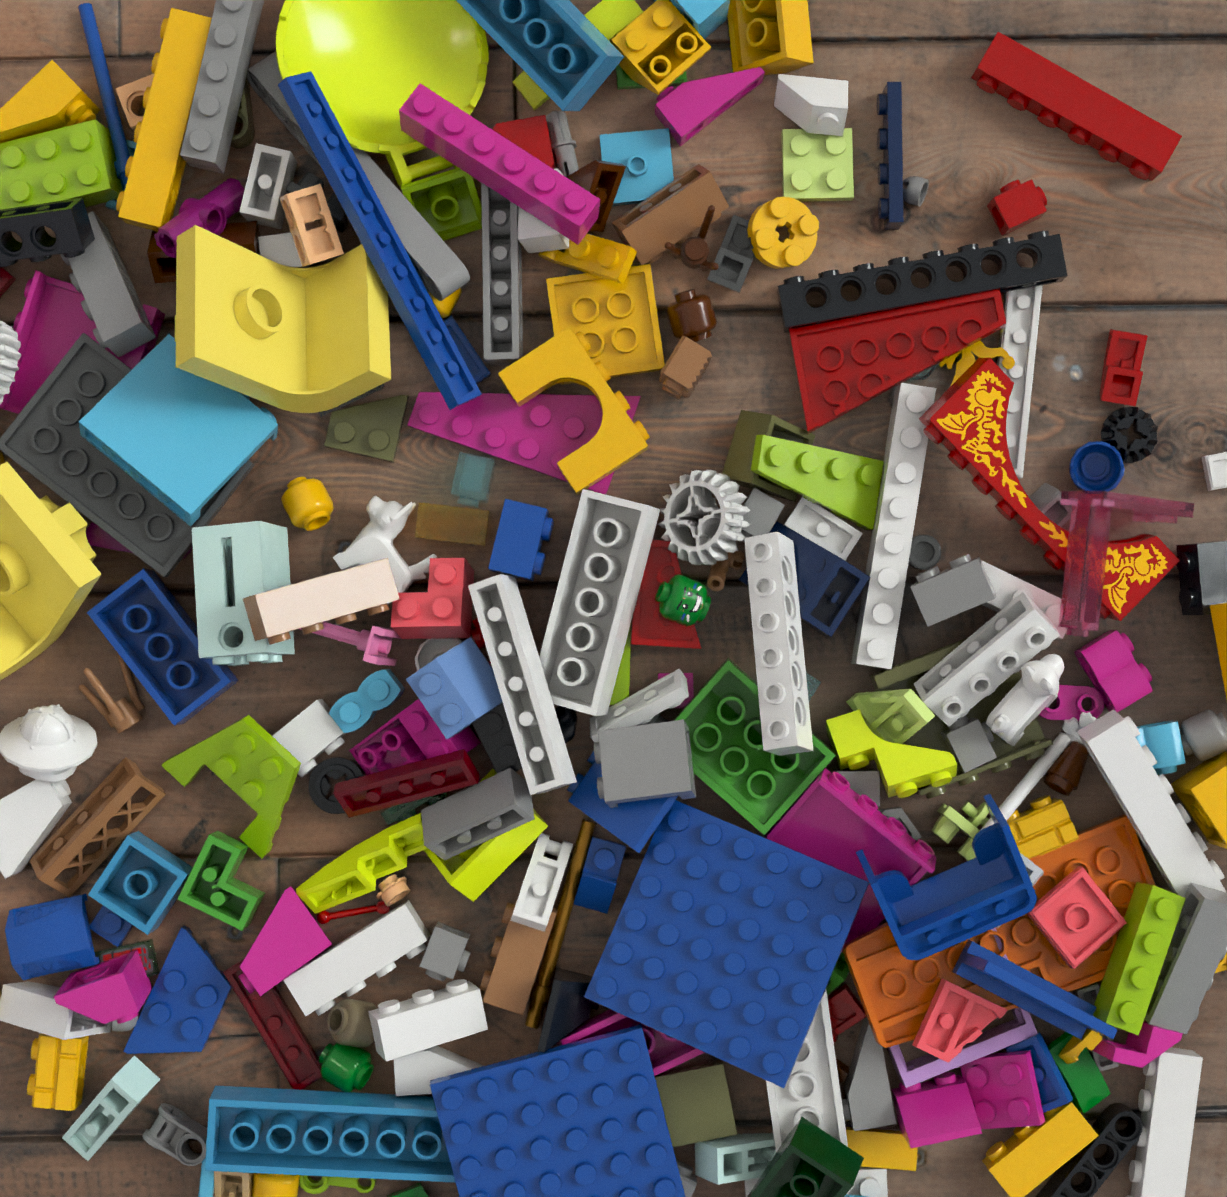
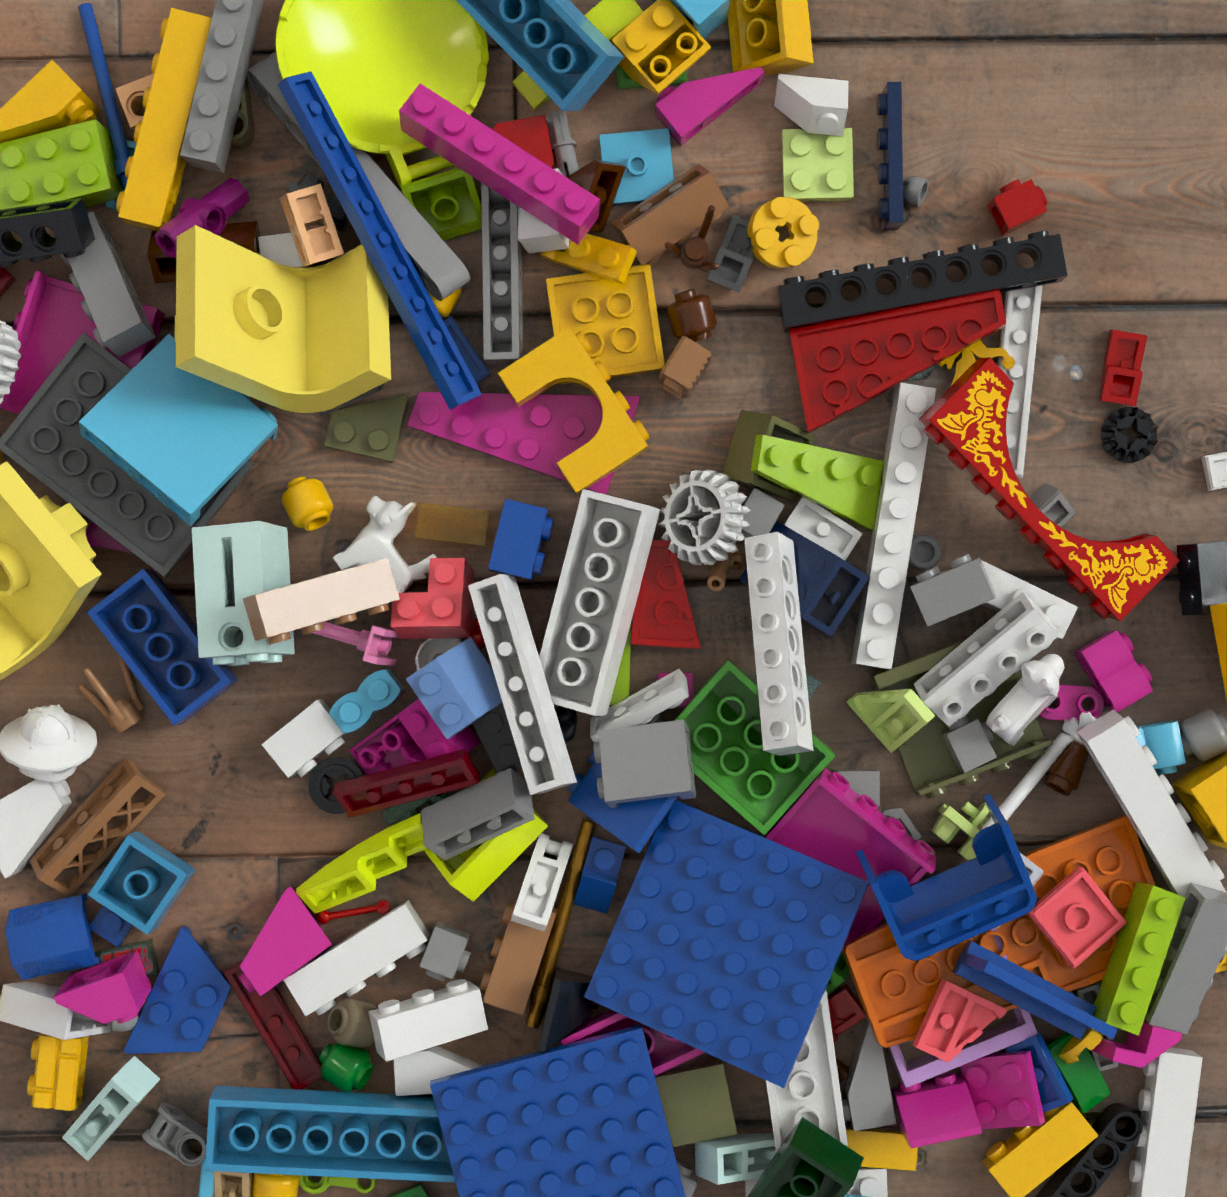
lime wing [161,715,301,859] -> none
bright green brick [177,831,265,931] -> none
white brick [239,143,297,229] -> none
light nougat plate [377,874,410,906] -> none
clear light blue brick [451,452,496,508] -> none
green head [655,574,711,627] -> none
neon yellow arch [826,709,957,798] -> none
red brick [971,32,1182,181] -> none
yellow brick [1007,795,1079,859] -> none
clear pink piece [1058,491,1194,637] -> none
blue hair [1069,441,1125,495] -> none

